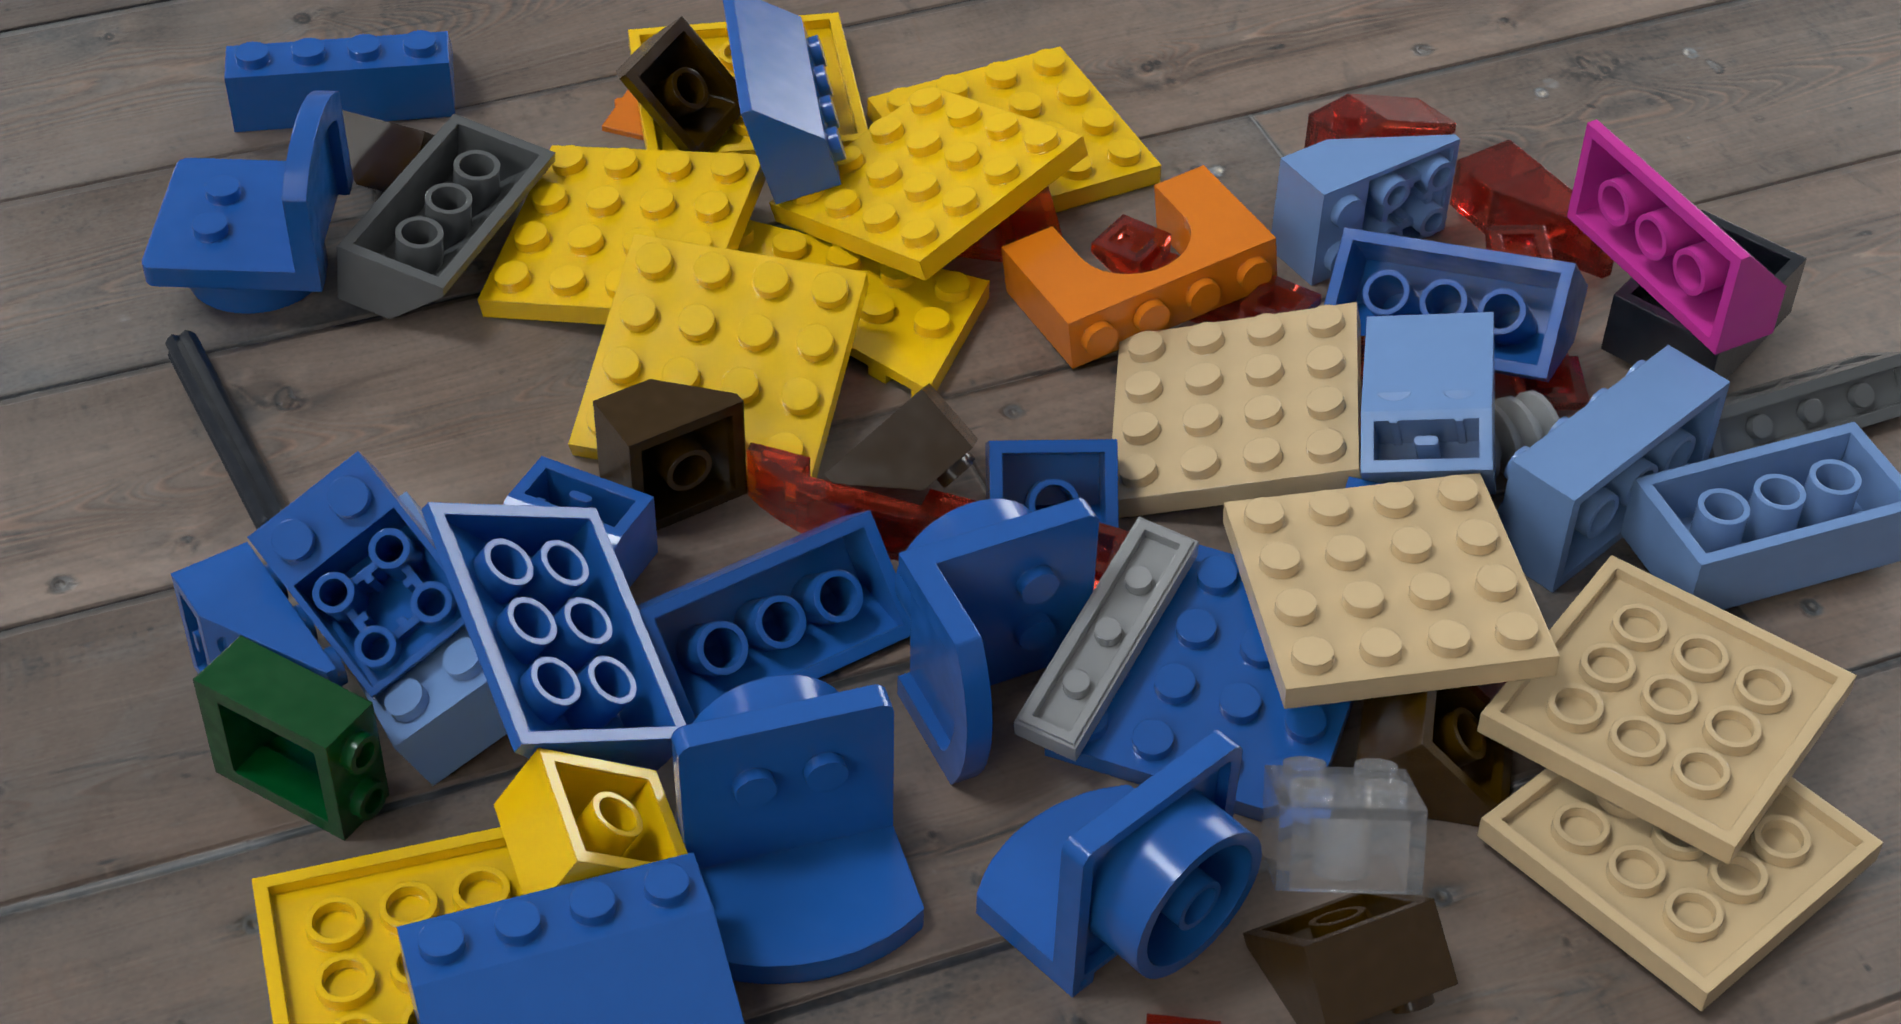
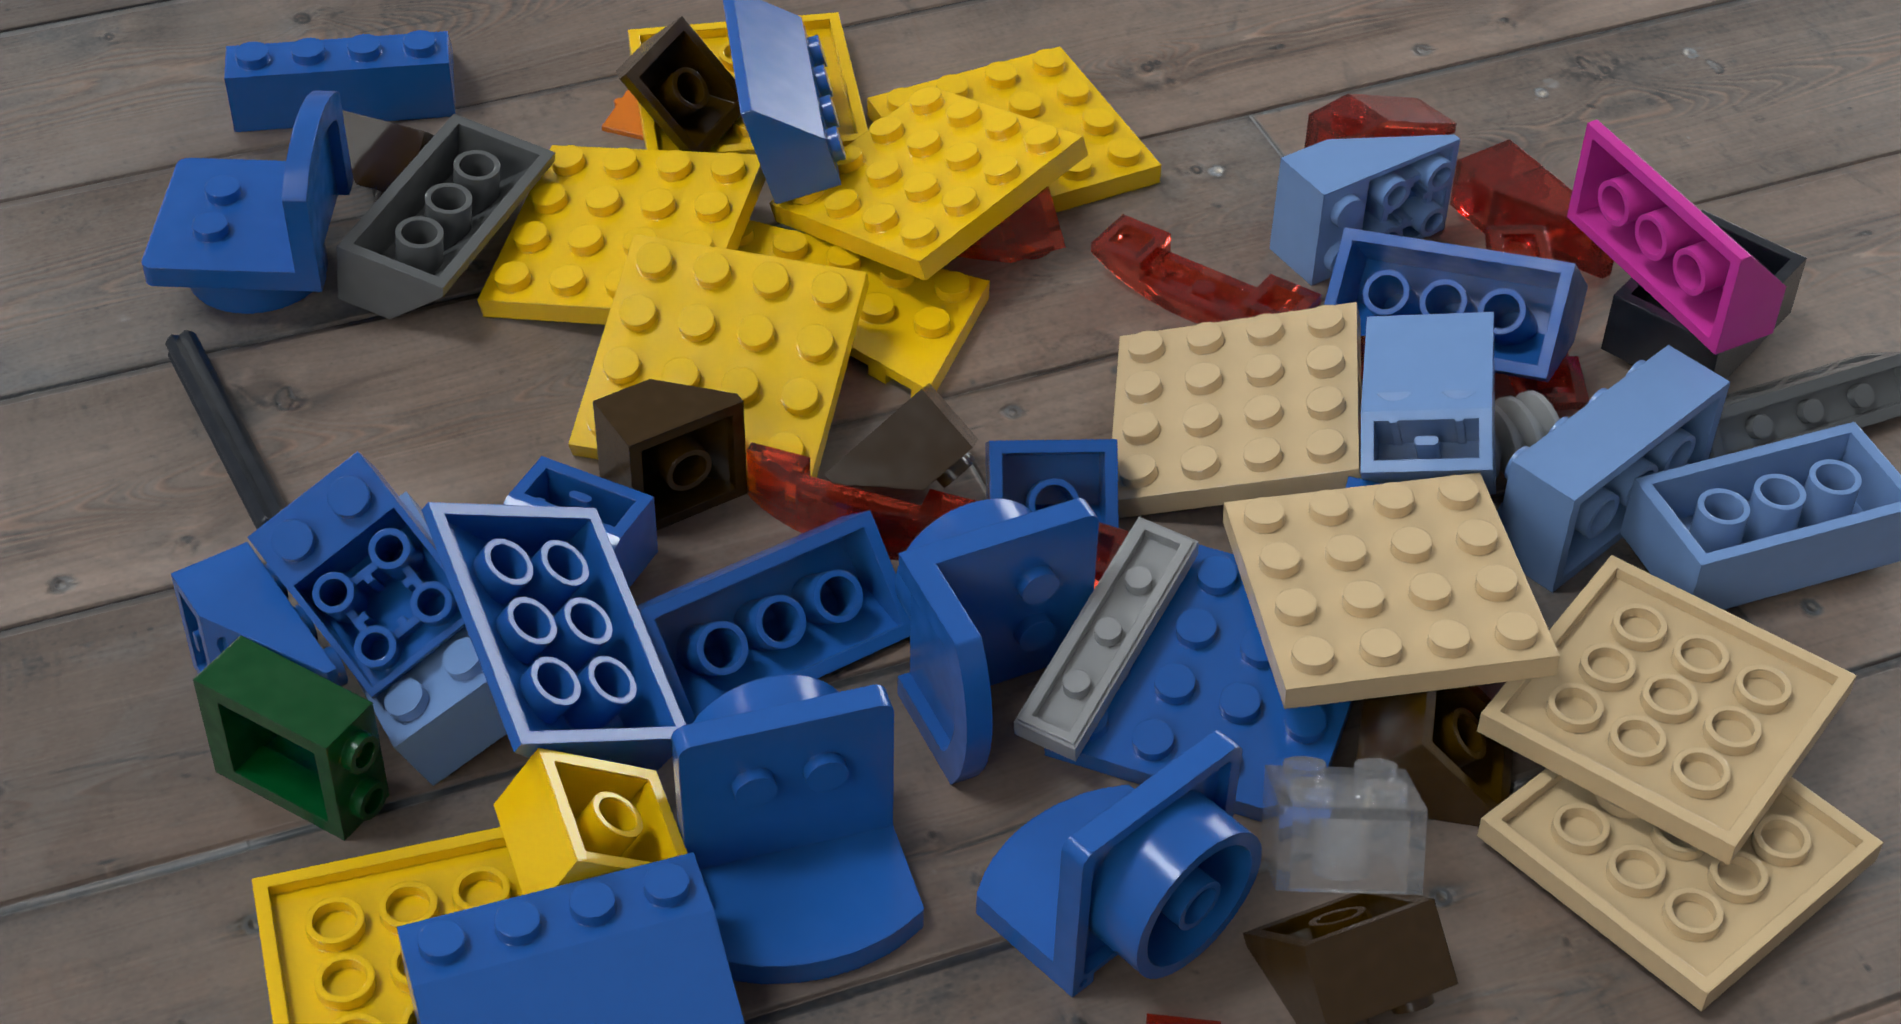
orange arch [1001,165,1278,369] -> none

